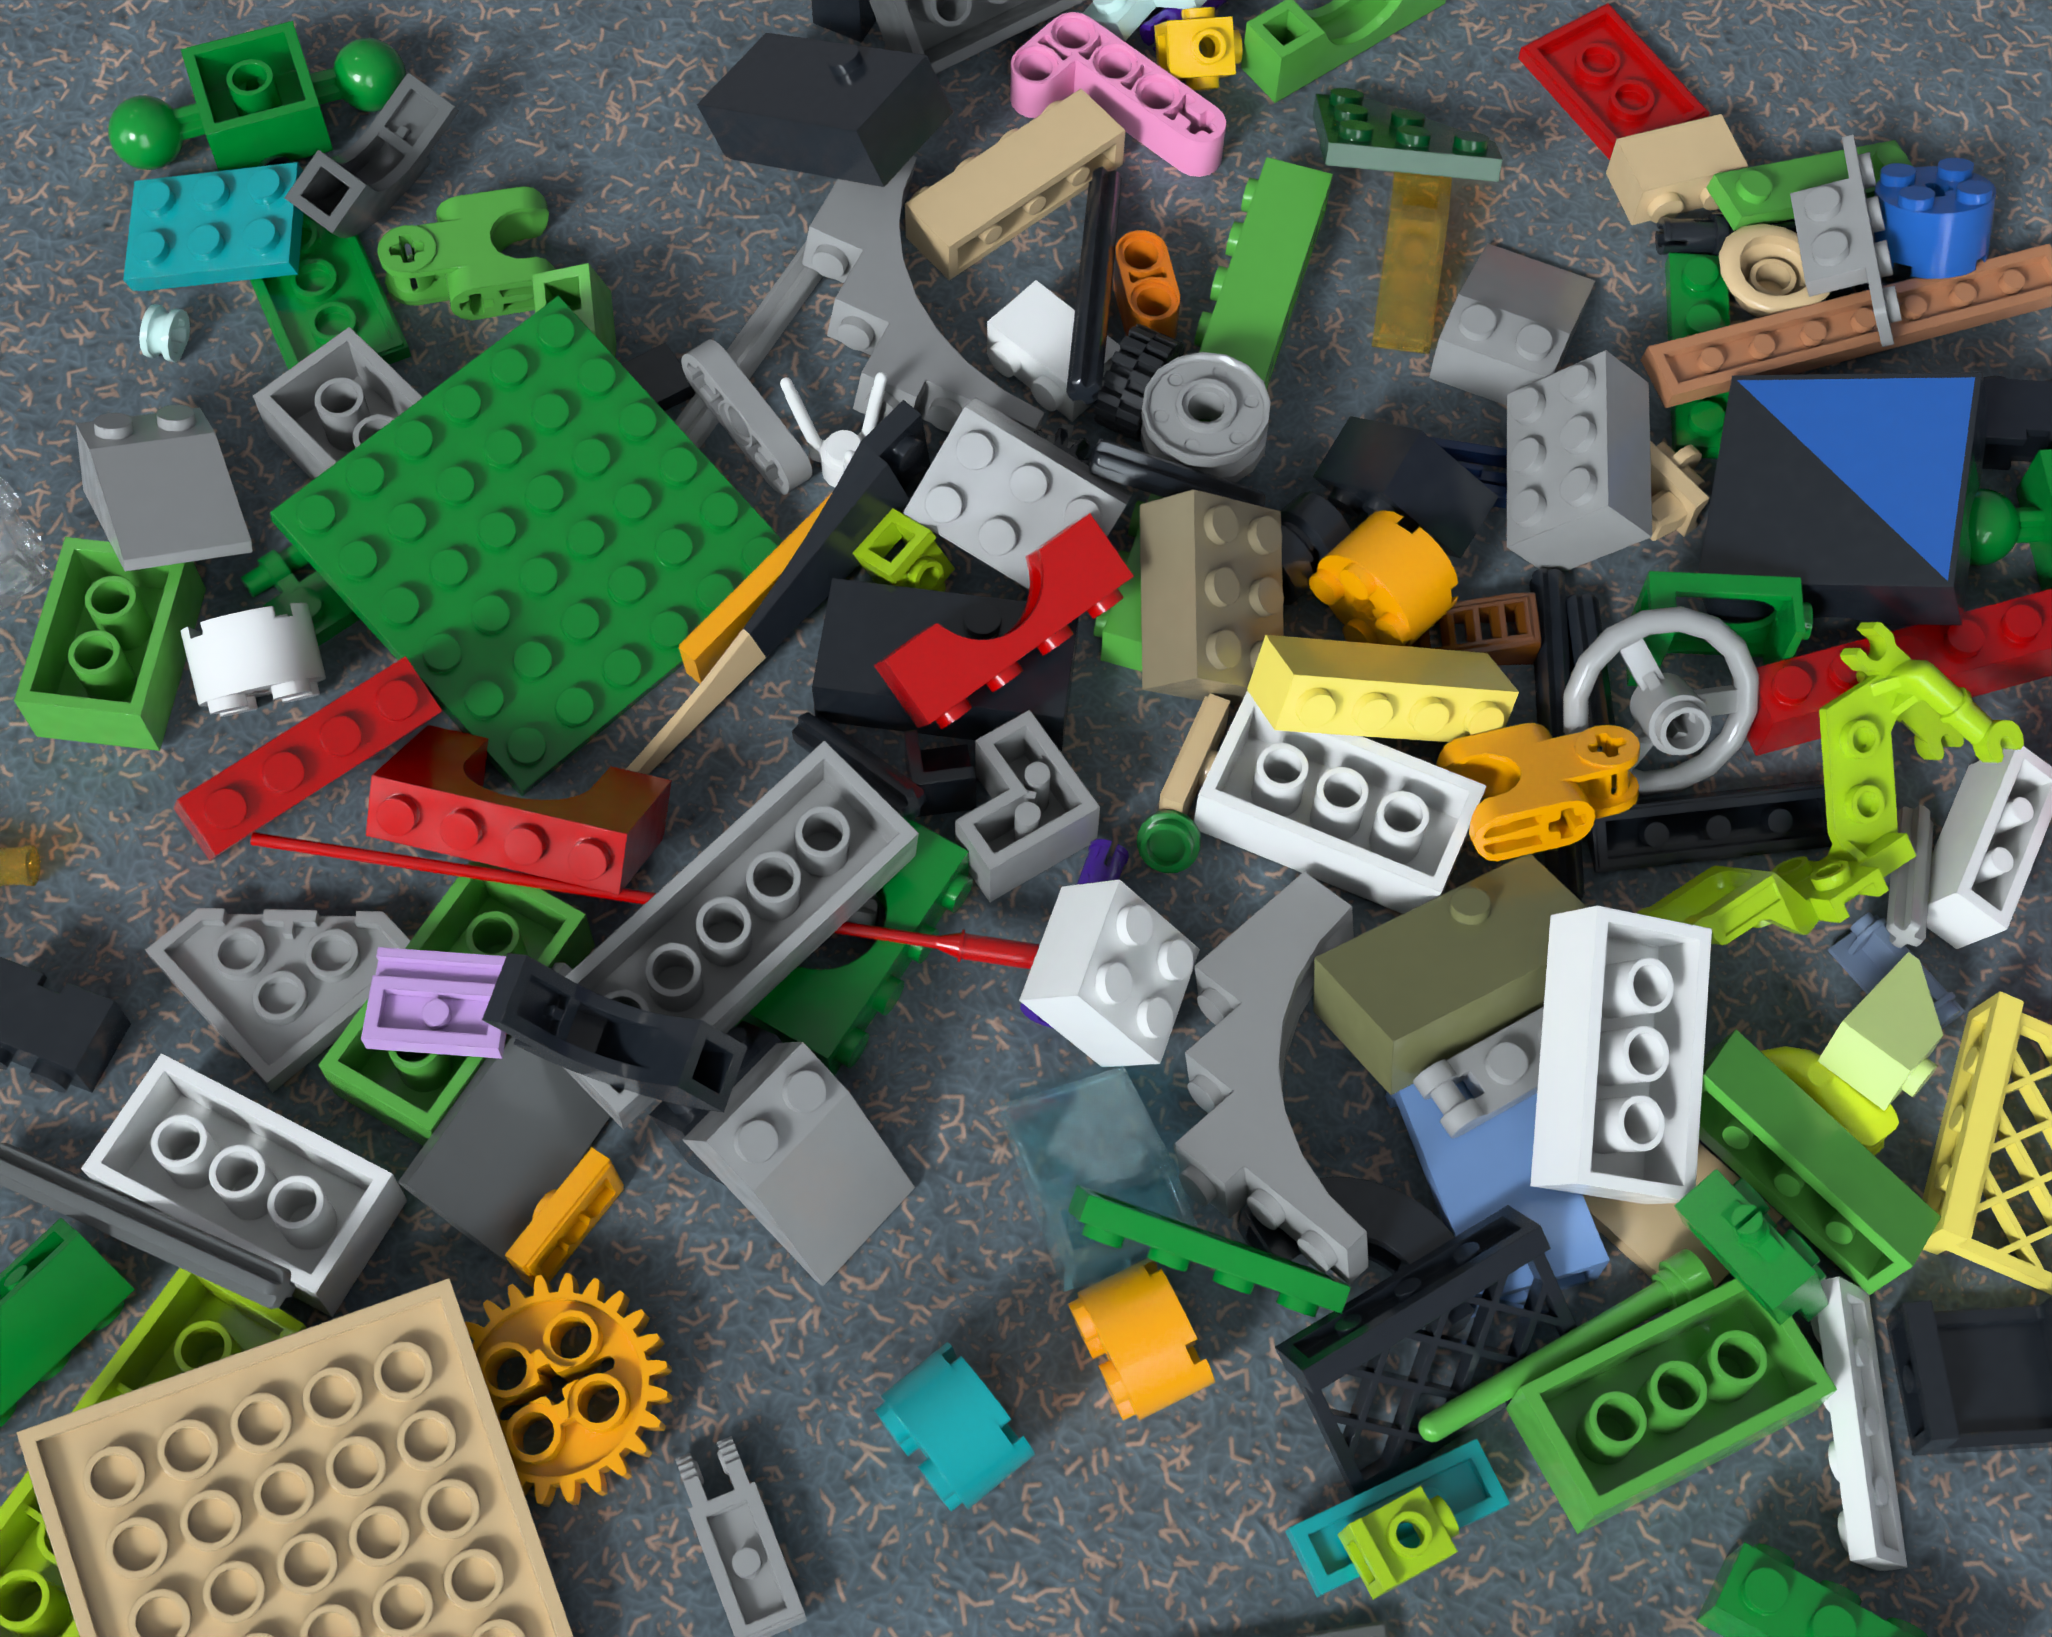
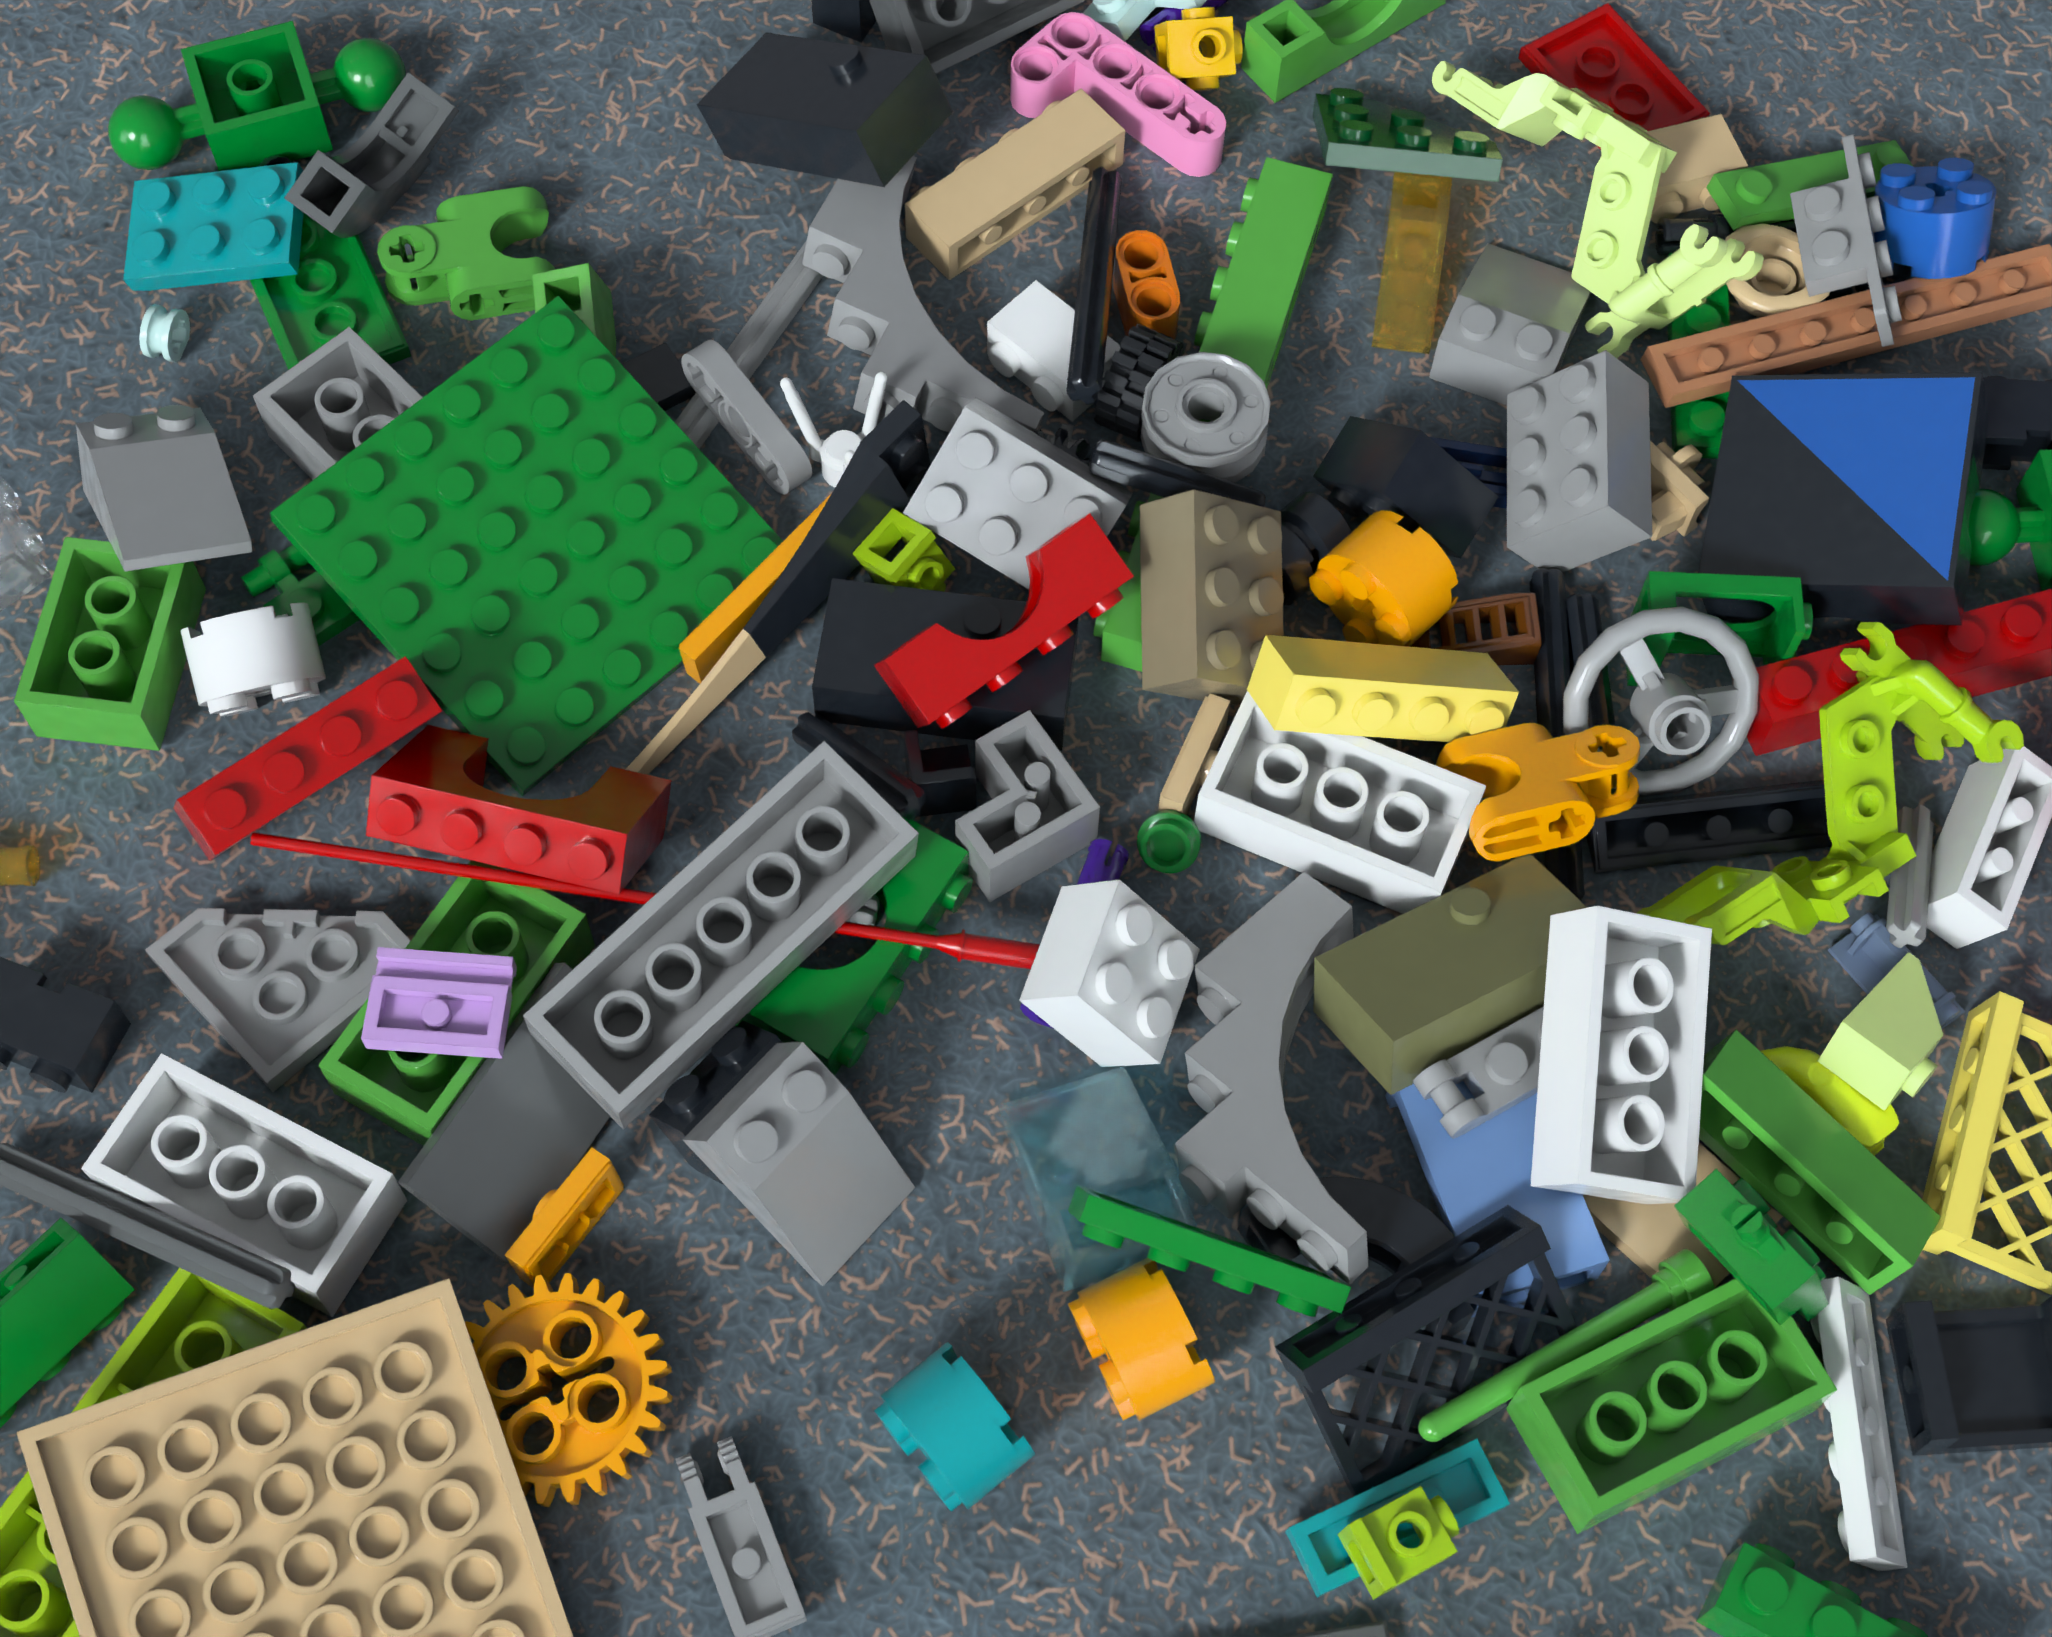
black arch [482,953,748,1113] -> none
none -> yellowish green piece [1432,61,1764,358]

